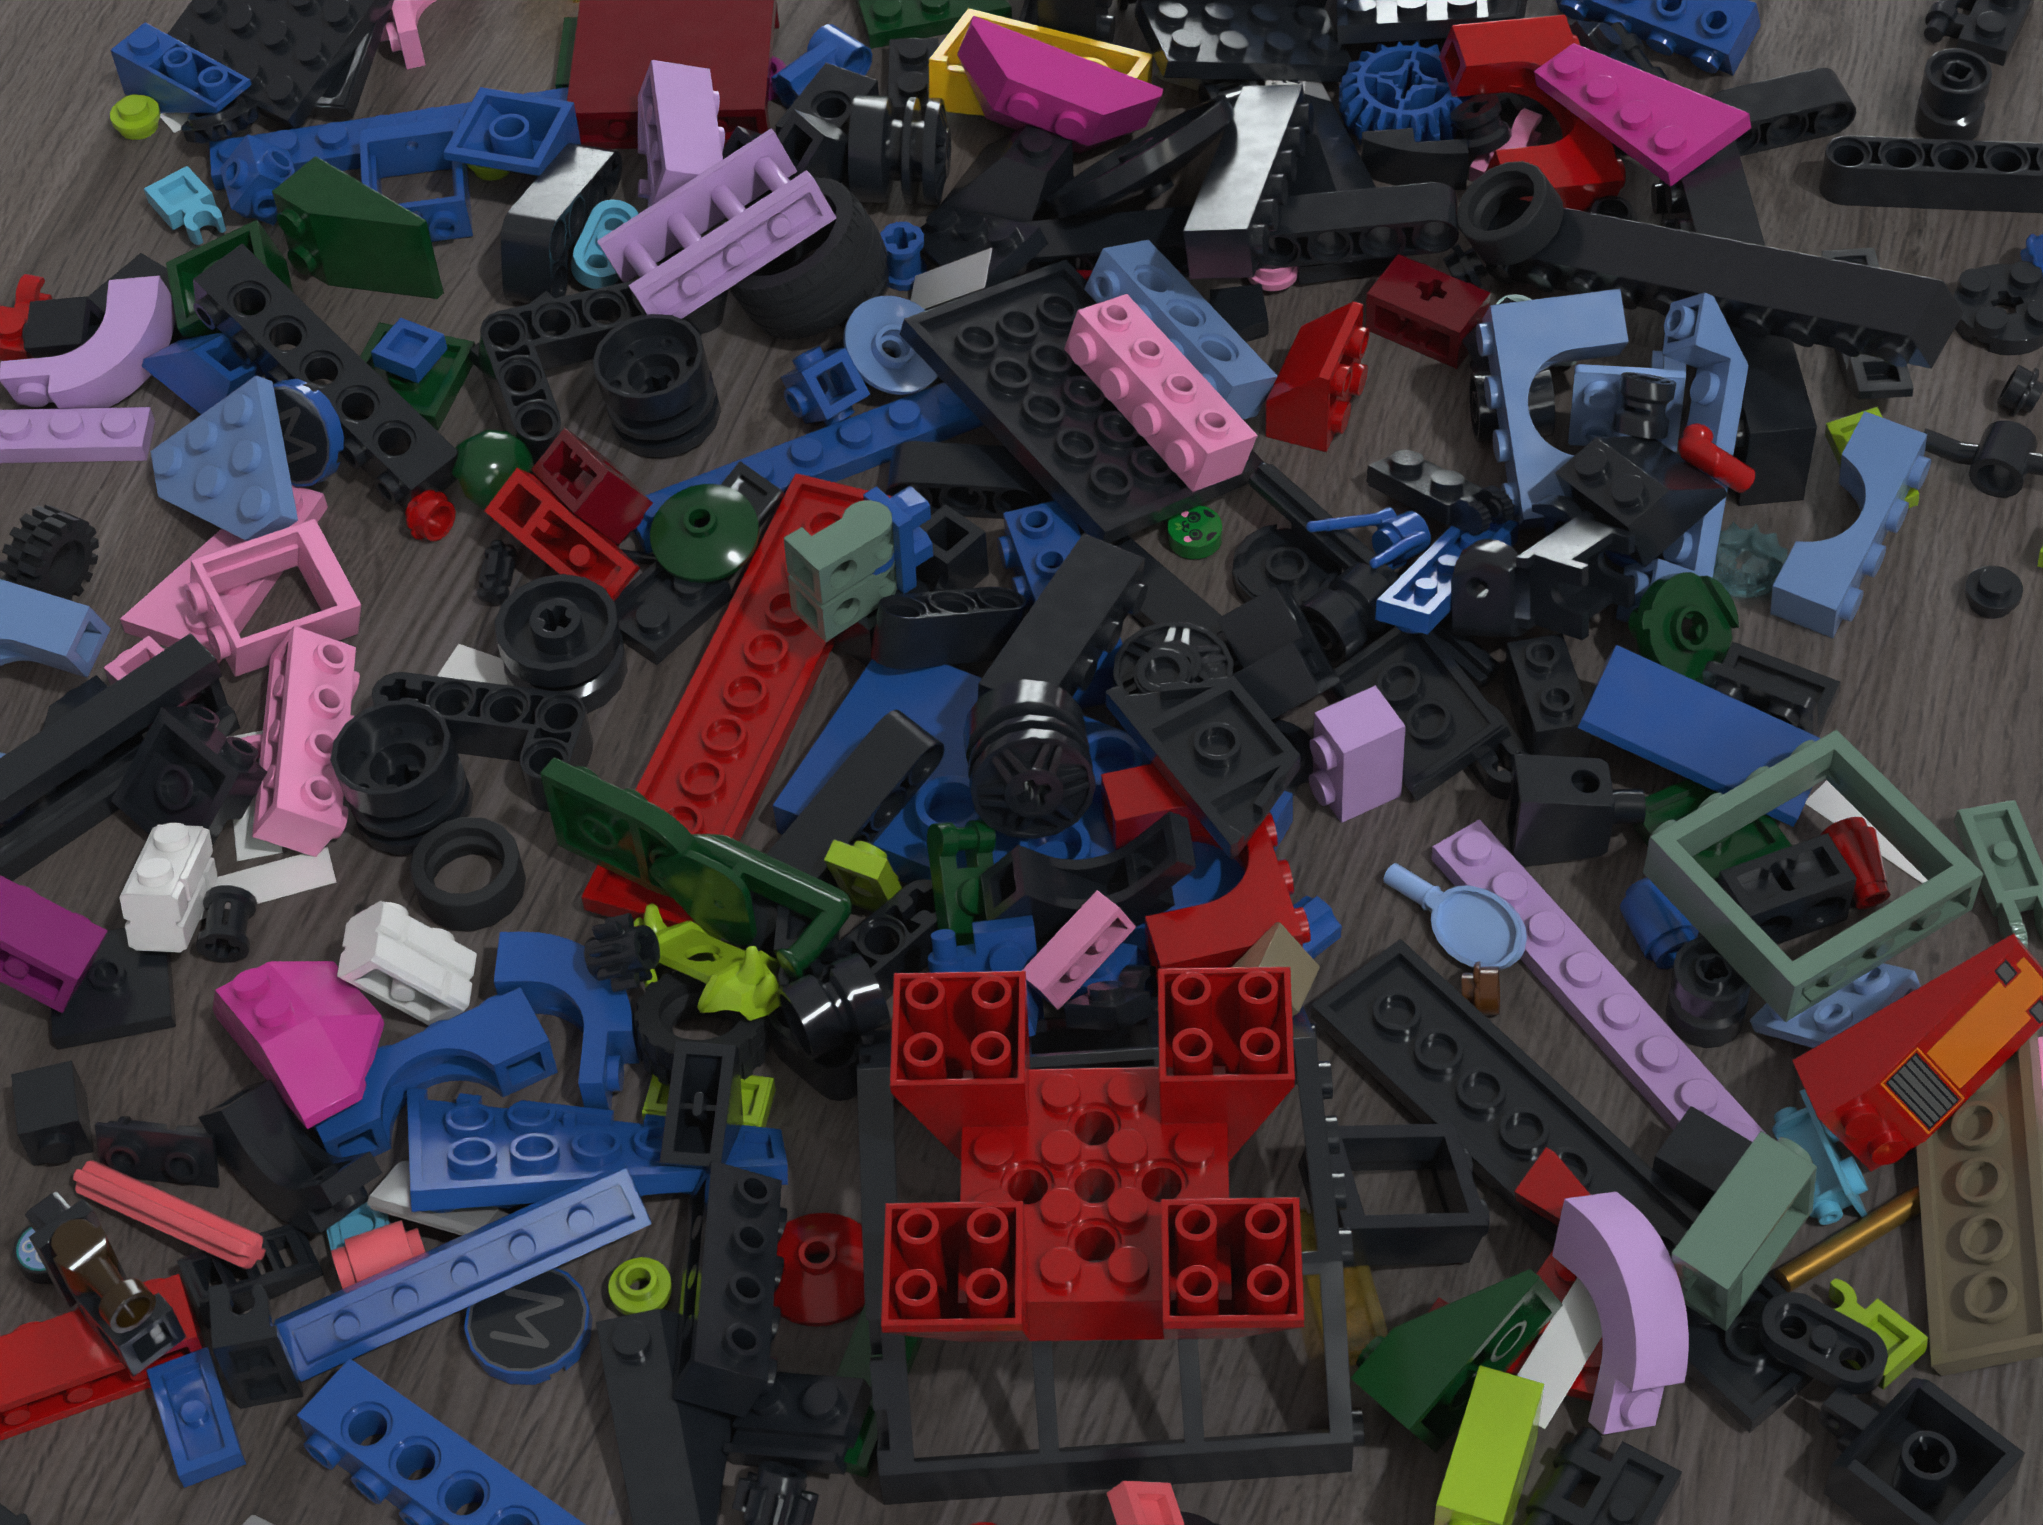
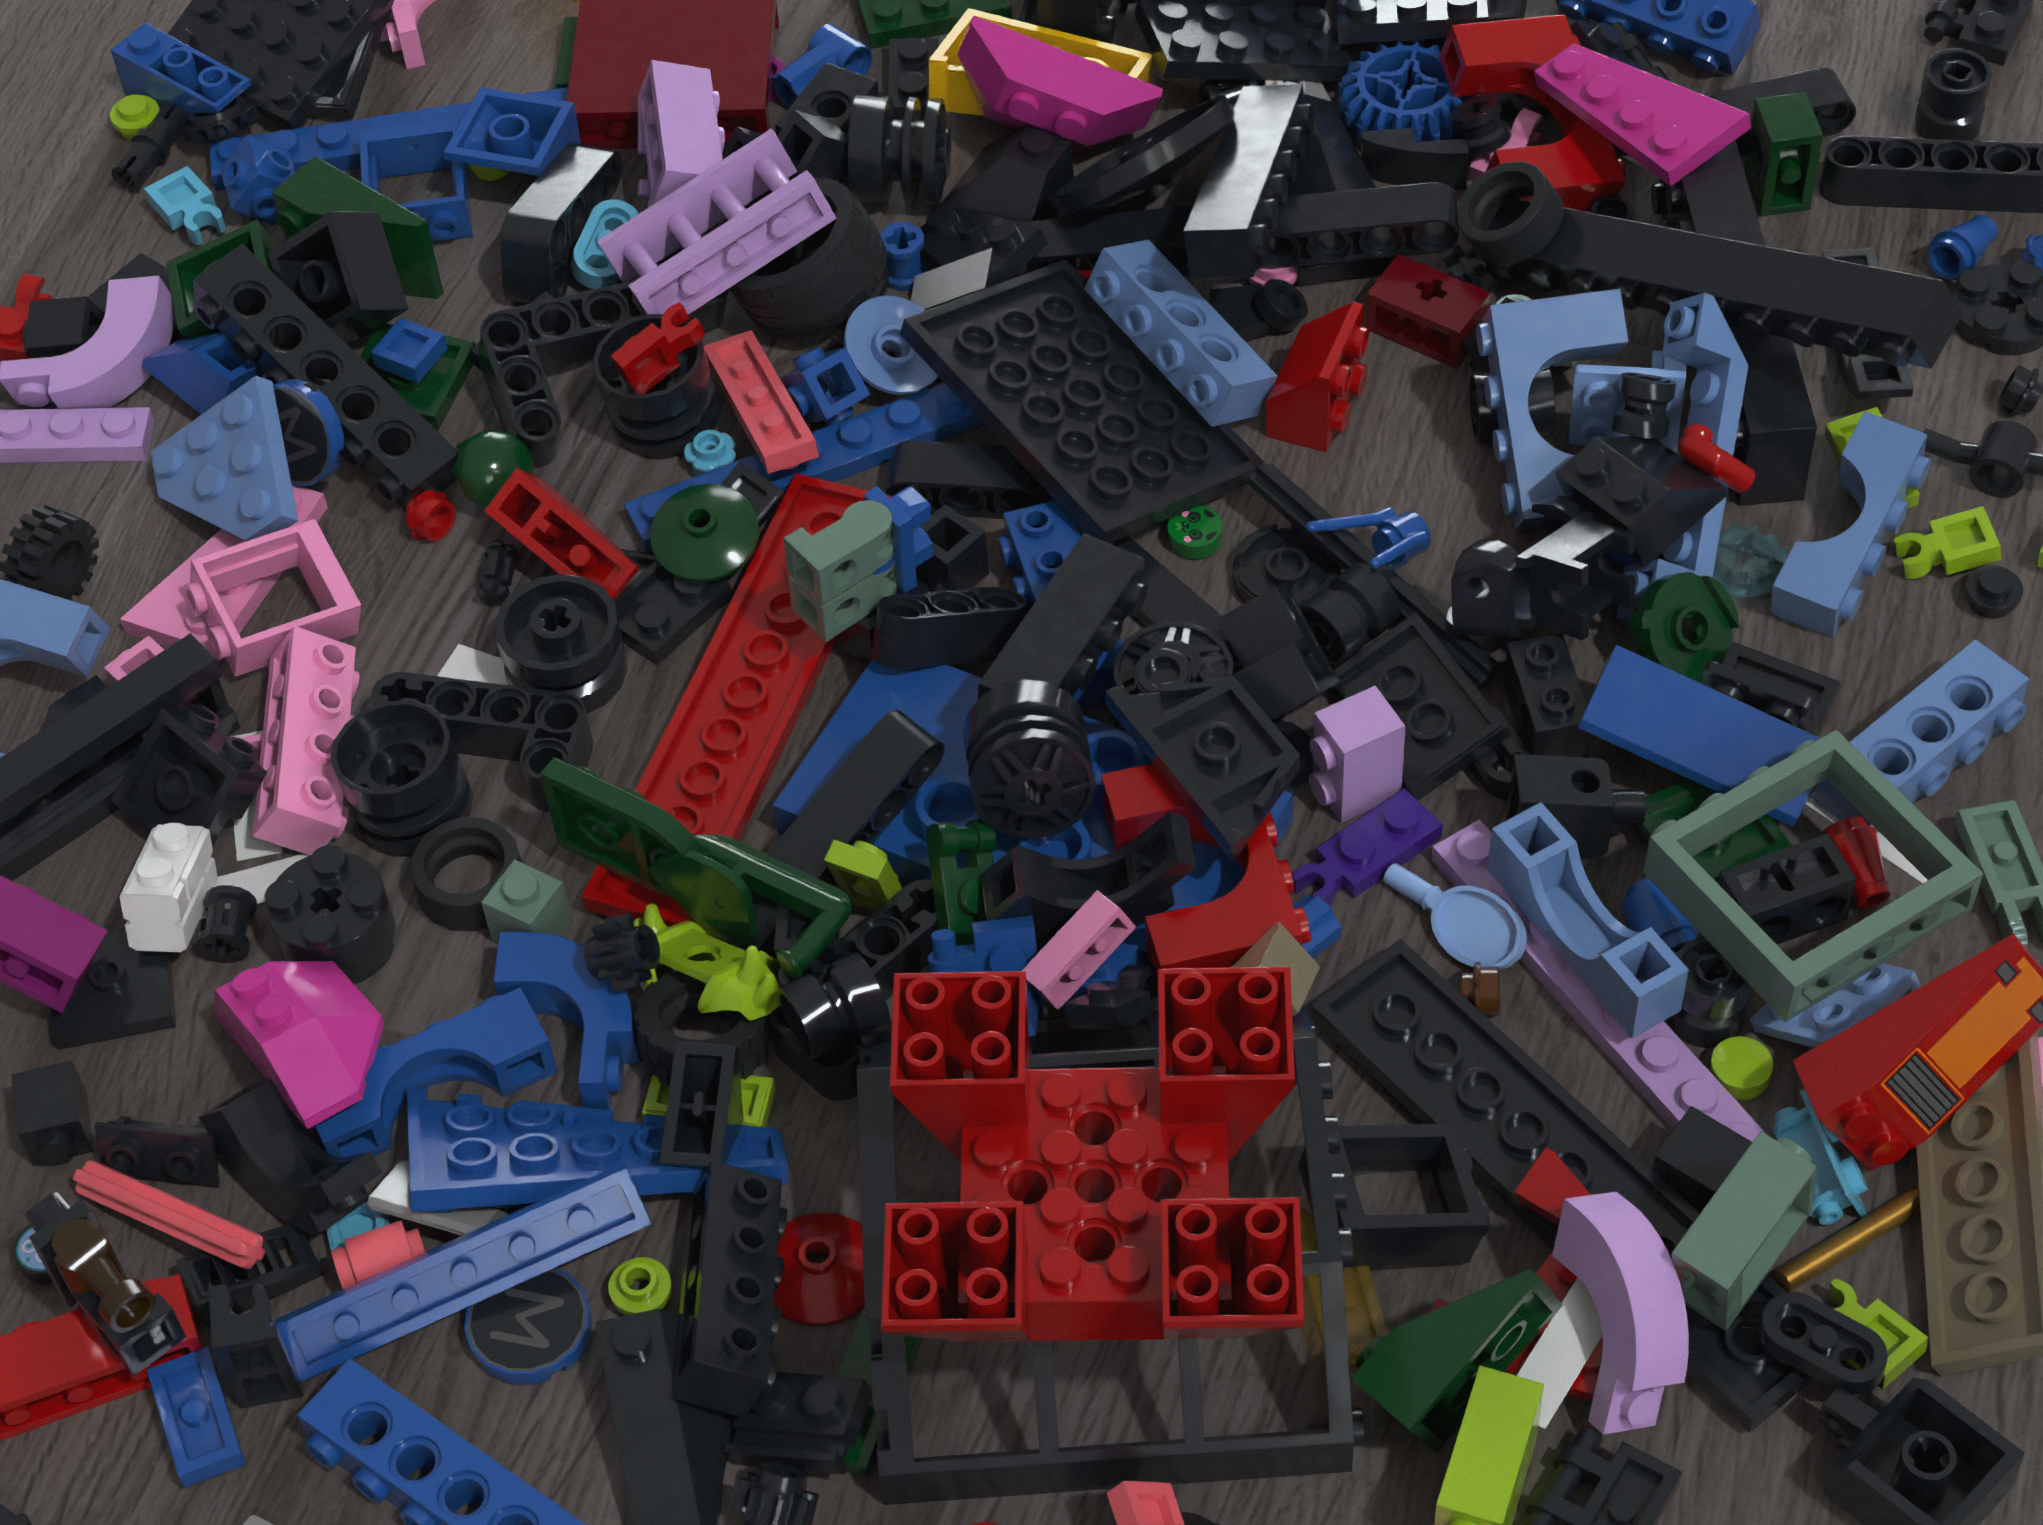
white brick [337,901,477,1025] -> none
dark red brick [531,428,653,545] -> none
bright pink brick [1064,294,1257,492] -> none
black hinge [1366,450,1515,536] -> none
blue plate [1375,520,1519,635] -> none
none -> black pin [111,103,188,192]
none -> black brick [265,845,396,984]
none -> black brick [267,211,409,346]
none -> sand green brick [481,859,573,945]
none -> red plate [611,302,705,394]
none -> medium azure plate [684,430,736,475]
none -> coral plate [704,330,819,474]
none -> black tile [1254,279,1308,331]
none -> dark purple plate [1292,788,1443,907]
none -> medium blue arch [1488,802,1689,1038]
none -> lime tile [1709,1036,1773,1100]
none -> dark green brick [1744,92,1823,217]
none -> medium blue brick [1814,639,2030,832]
none -> lime plate [1894,506,2002,579]
none -> blue cone [1927,215,1998,280]

